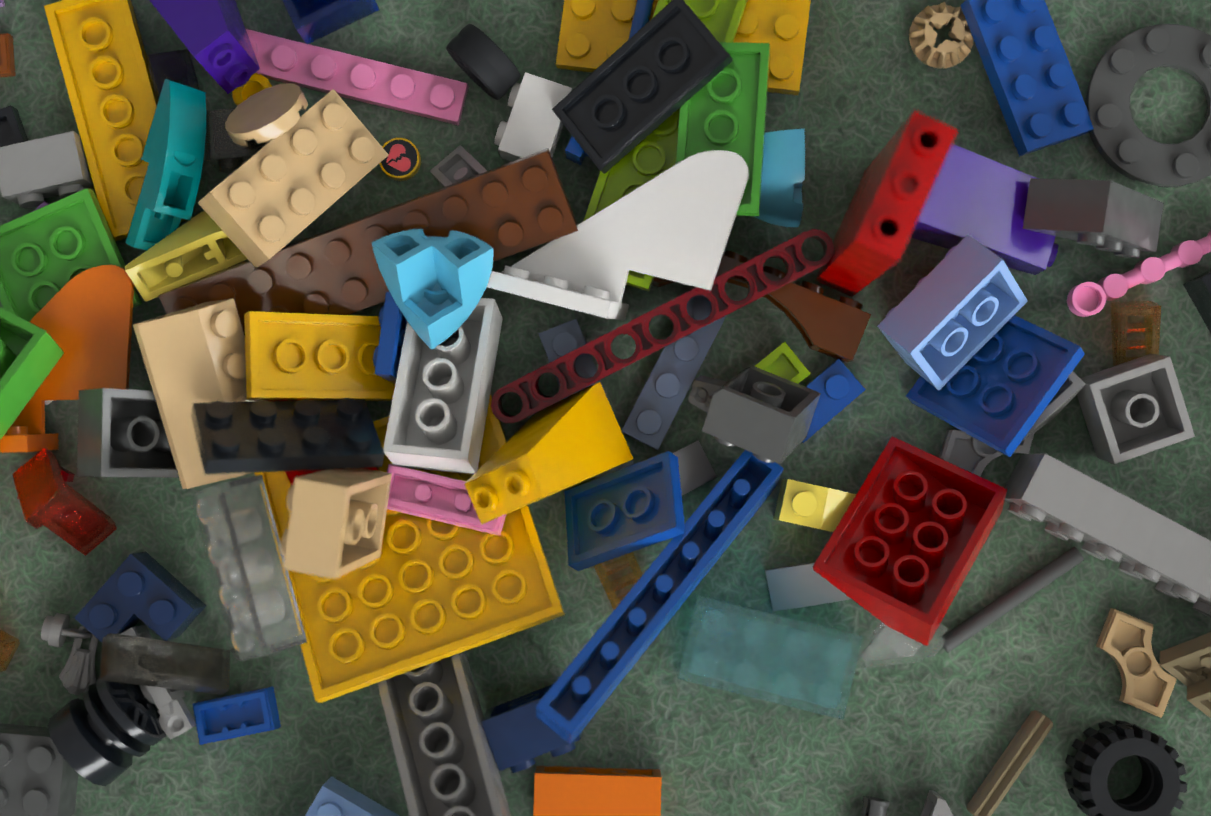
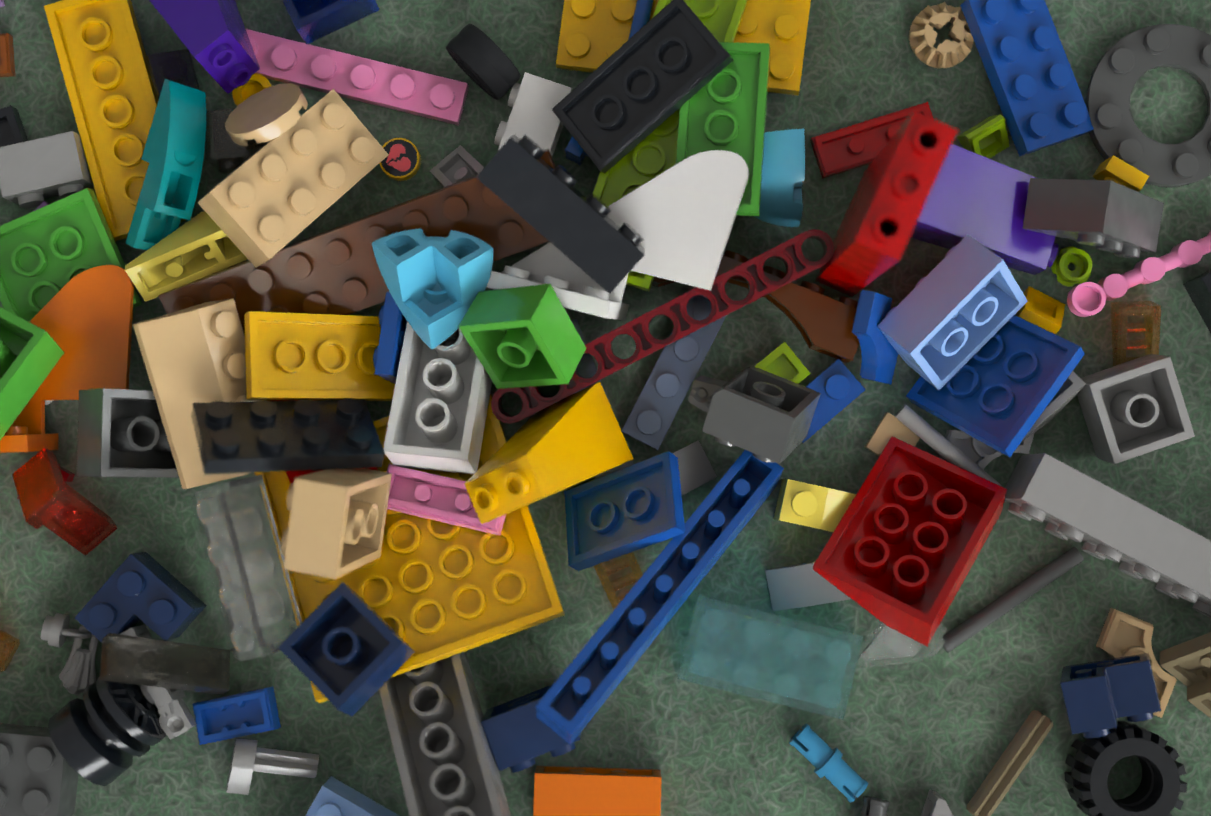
none -> light grey piece [226,738,319,795]
none -> dark blue brick [278,582,415,717]
none -> bright green brick [458,284,586,389]
none -> black brick [476,135,645,294]
none -> dark azure pin [789,723,868,803]
none -> red tile [810,102,933,179]
none -> blue tile [852,290,898,385]
none -> tan tile [865,412,920,456]
none -> light grey bar [895,404,1002,486]
none -> lime slope [957,114,1010,159]
none -> yellow plate [1017,286,1066,334]
none -> lime plate [1051,246,1092,287]
none -> dark blue brick [1060,653,1161,738]
none -> yellow plate [1093,155,1149,192]

